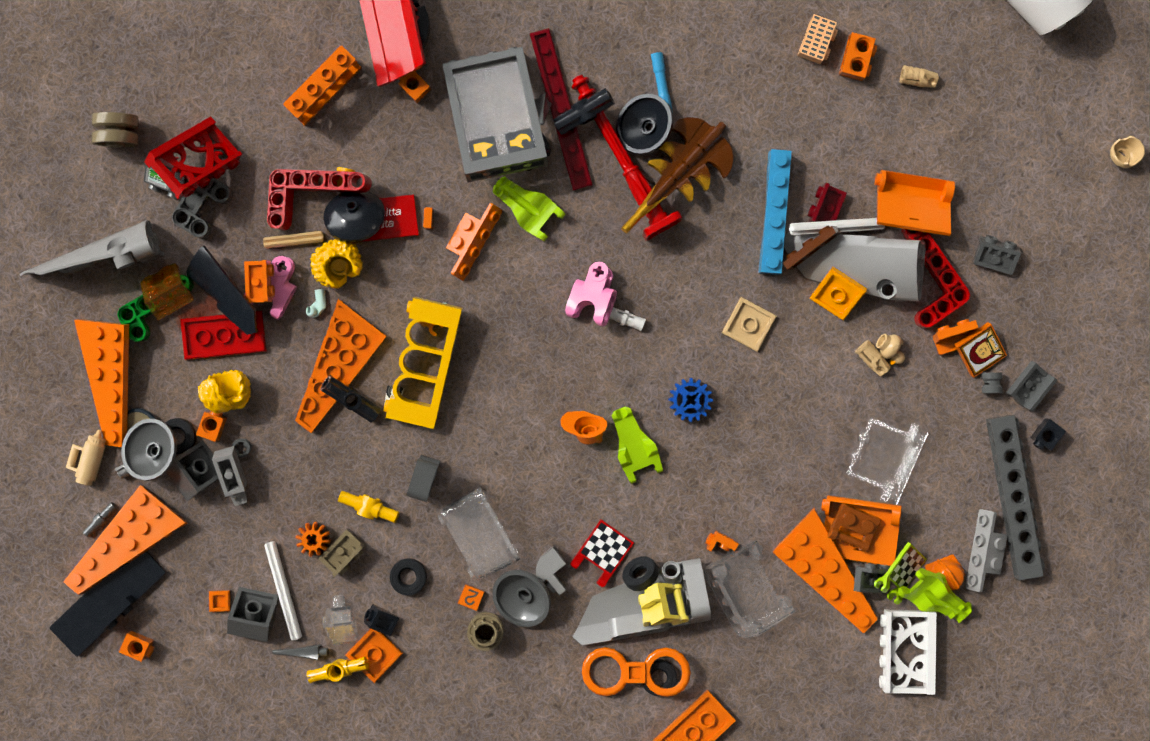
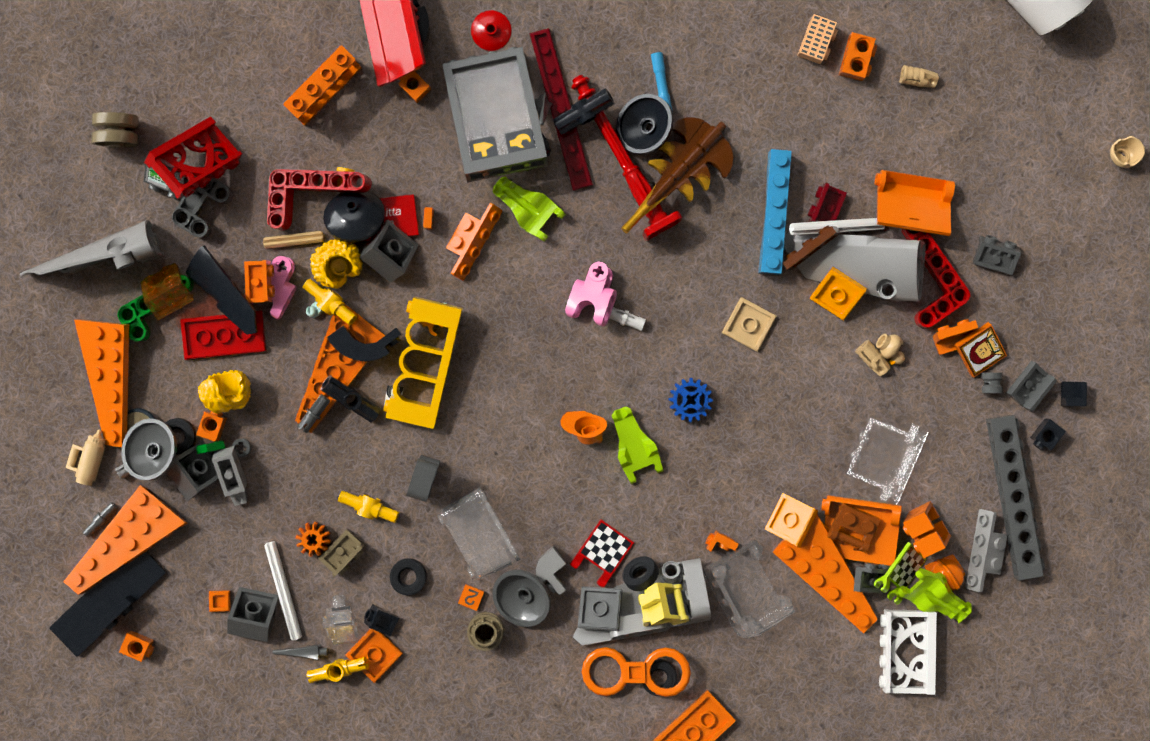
none -> green tile [196,441,225,454]
none -> dark grey axle [297,394,330,433]
none -> yellow pin [303,279,357,325]
none -> black arch [327,325,403,361]
none -> dark grey slope [359,220,419,283]
none -> red dish [471,10,512,51]
none -> tile [577,587,623,631]
none -> light orange tile [765,493,818,547]
none -> orange piece [903,501,951,558]
none -> black panel [1061,381,1087,406]

